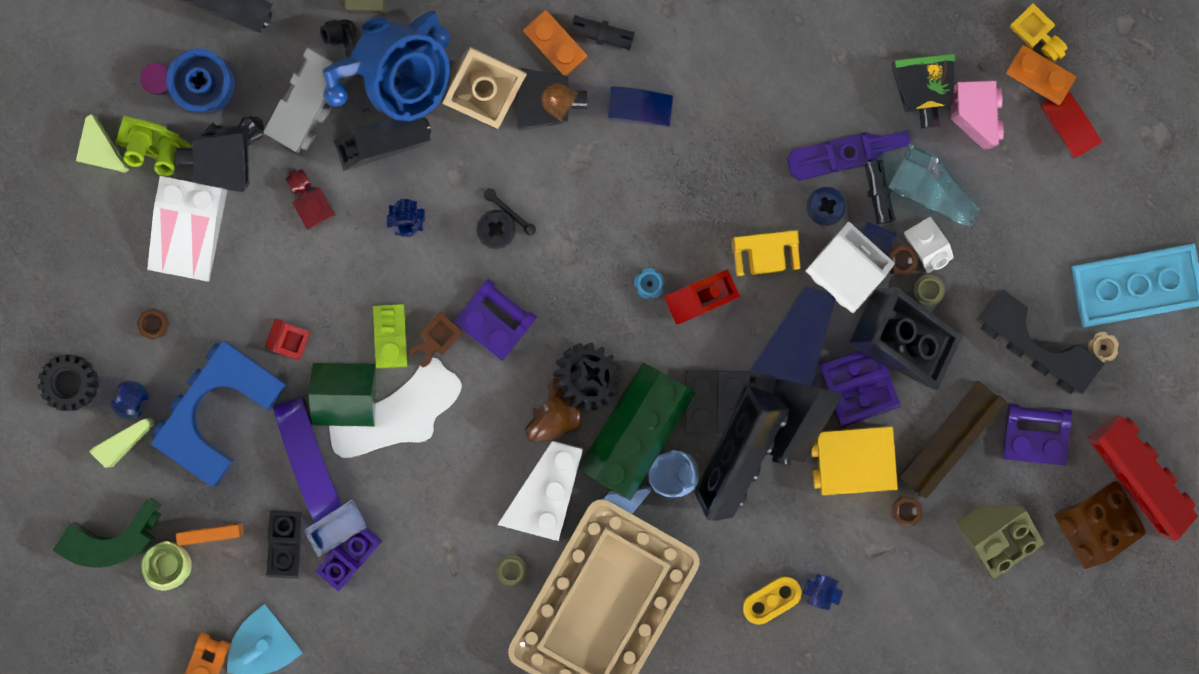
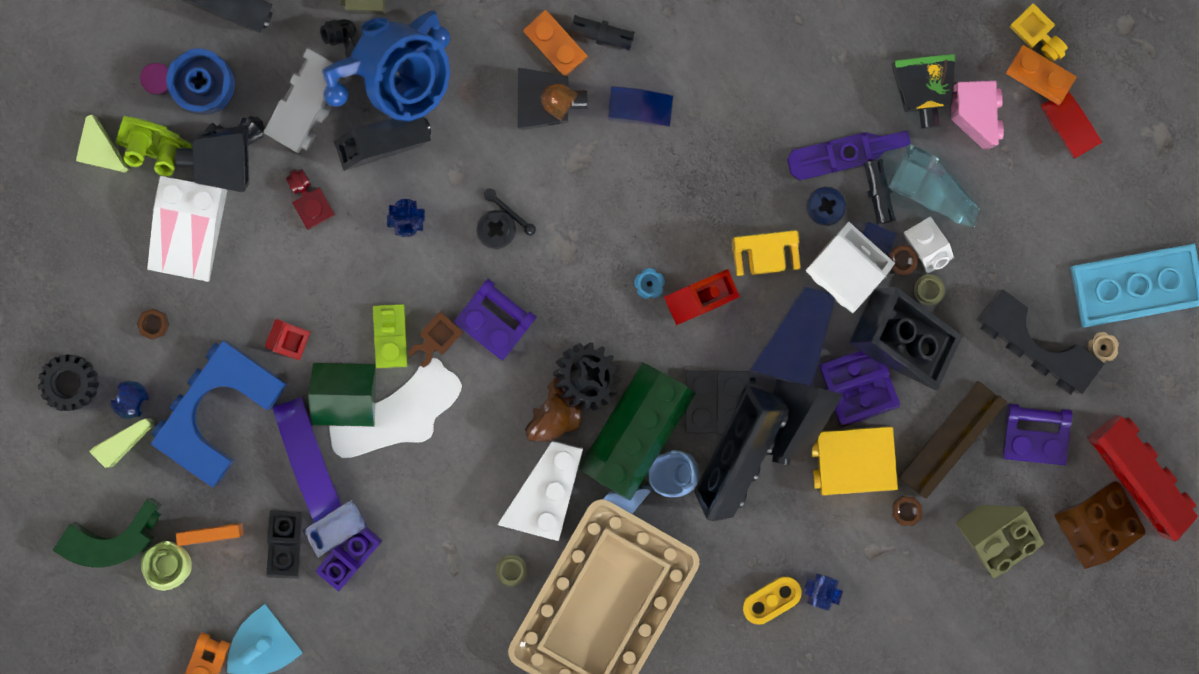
tan slope [441,47,527,129] -> none

